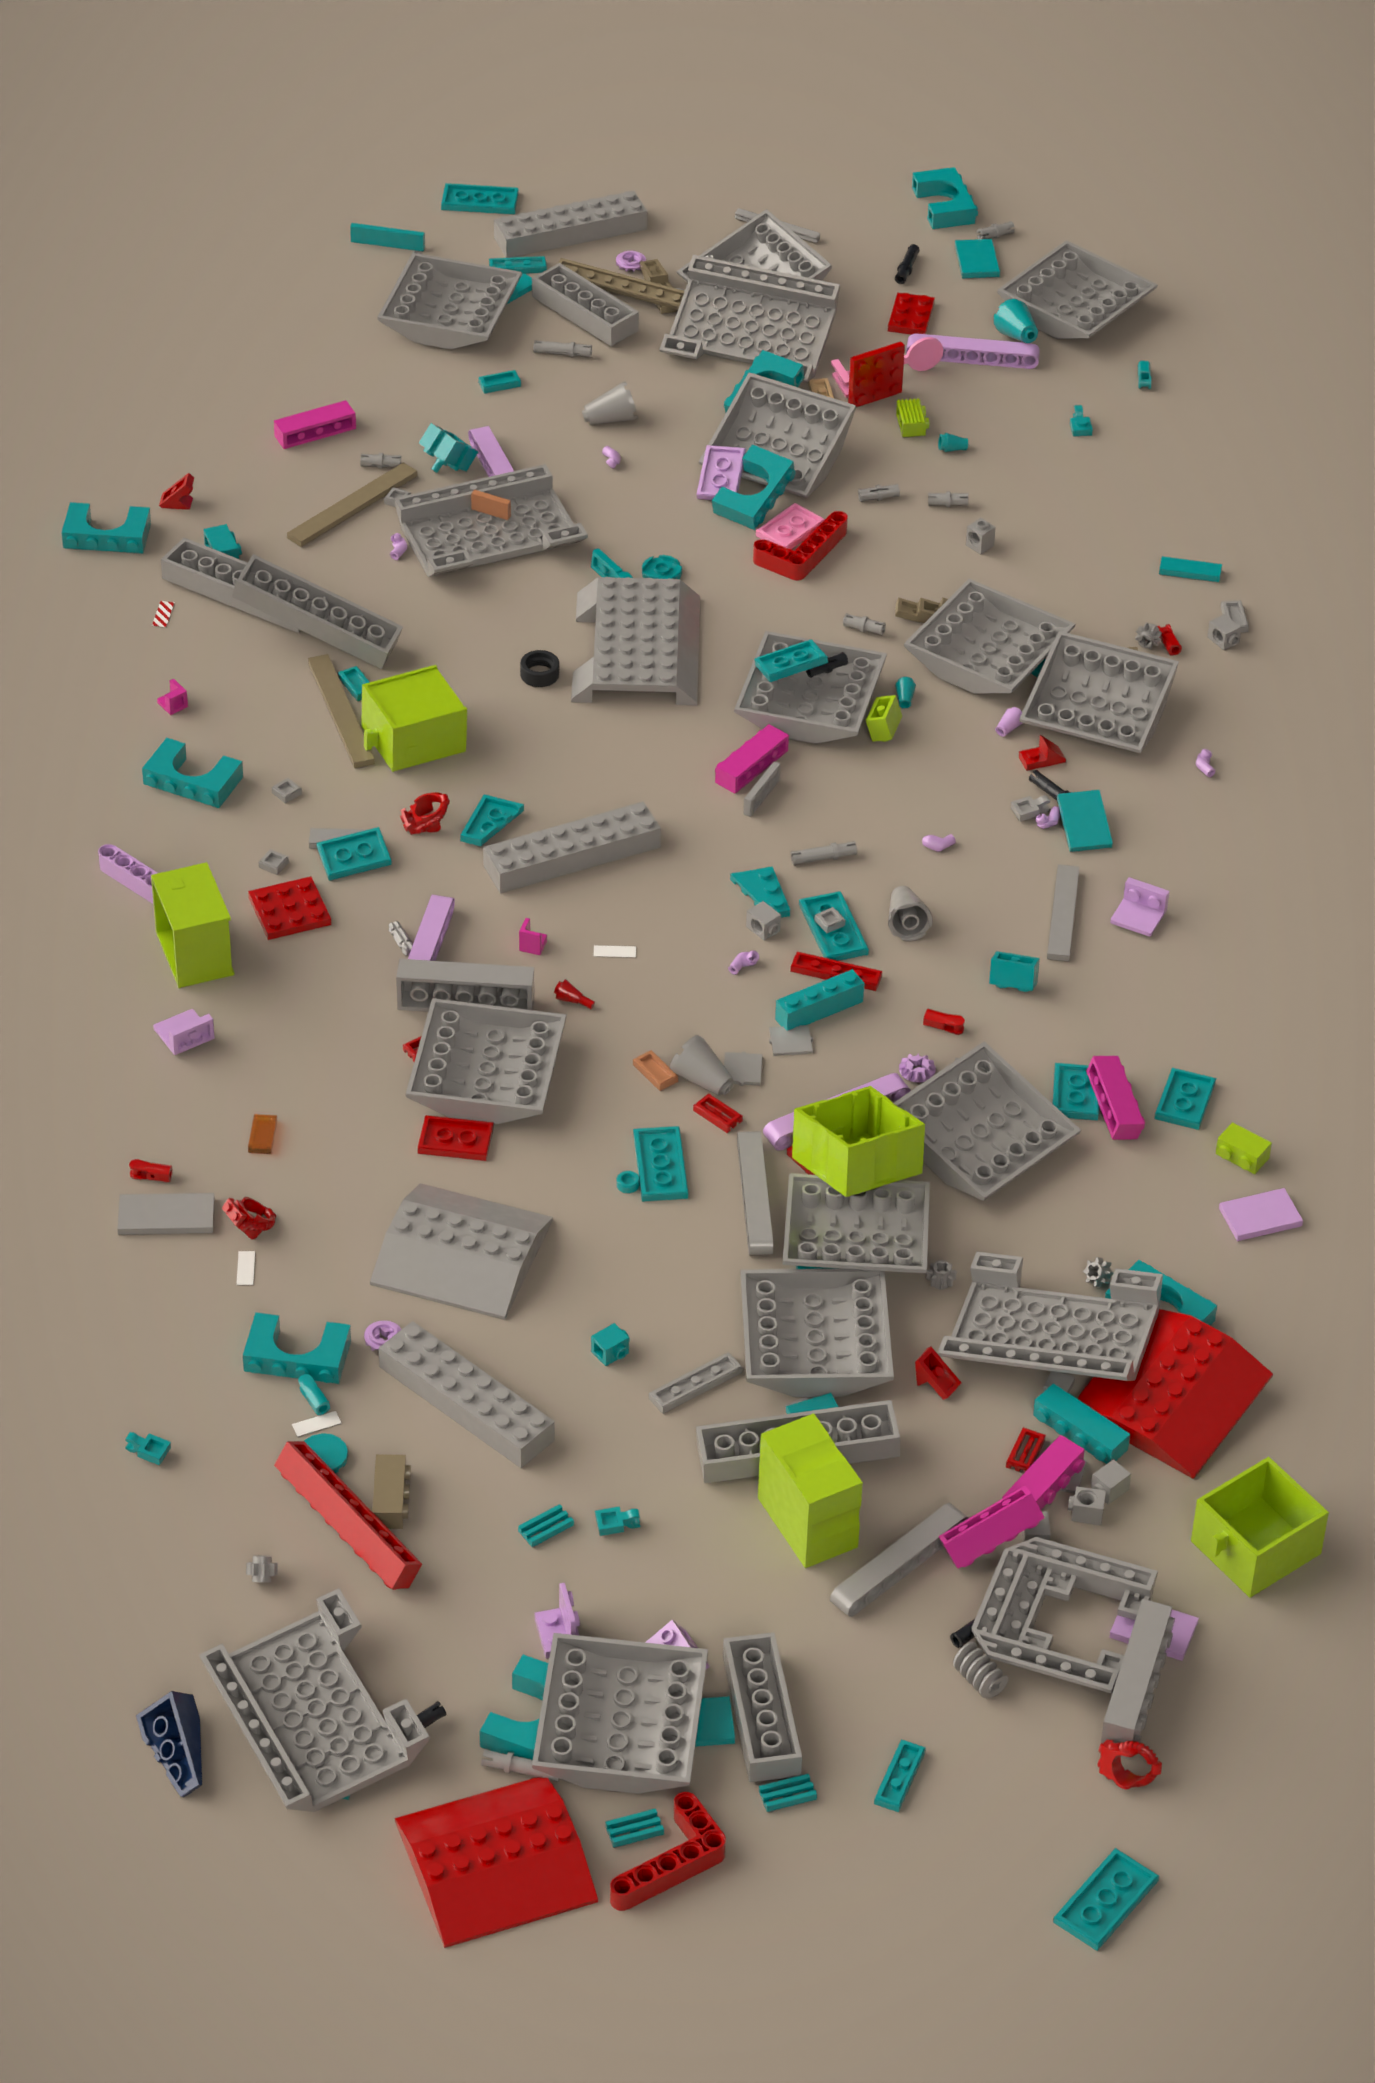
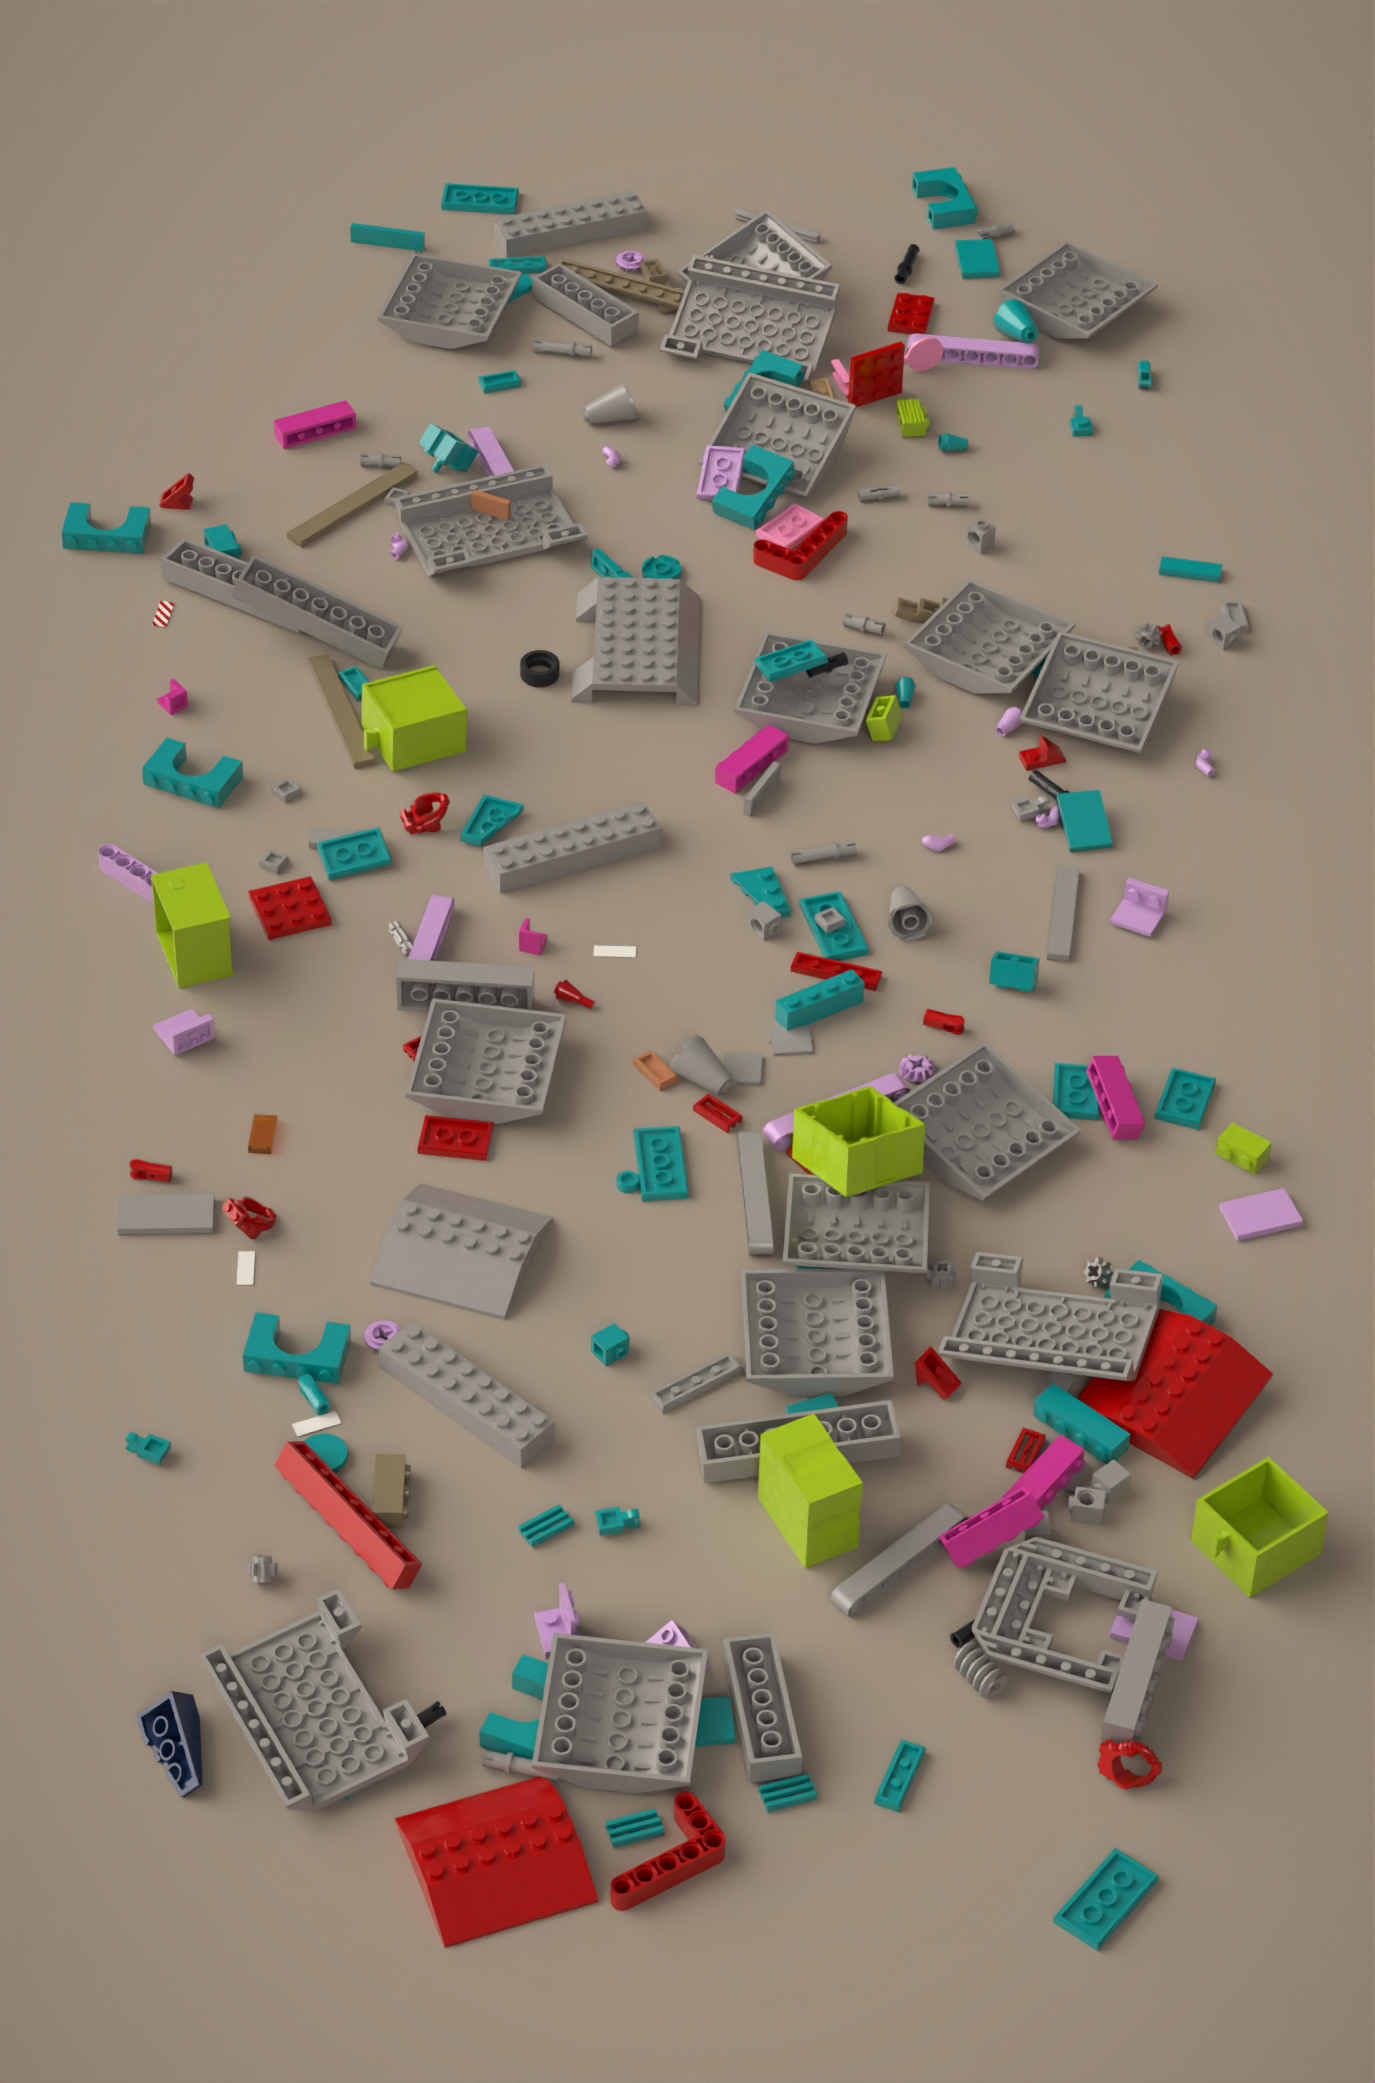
lavender arm [728,950,759,974] -> none

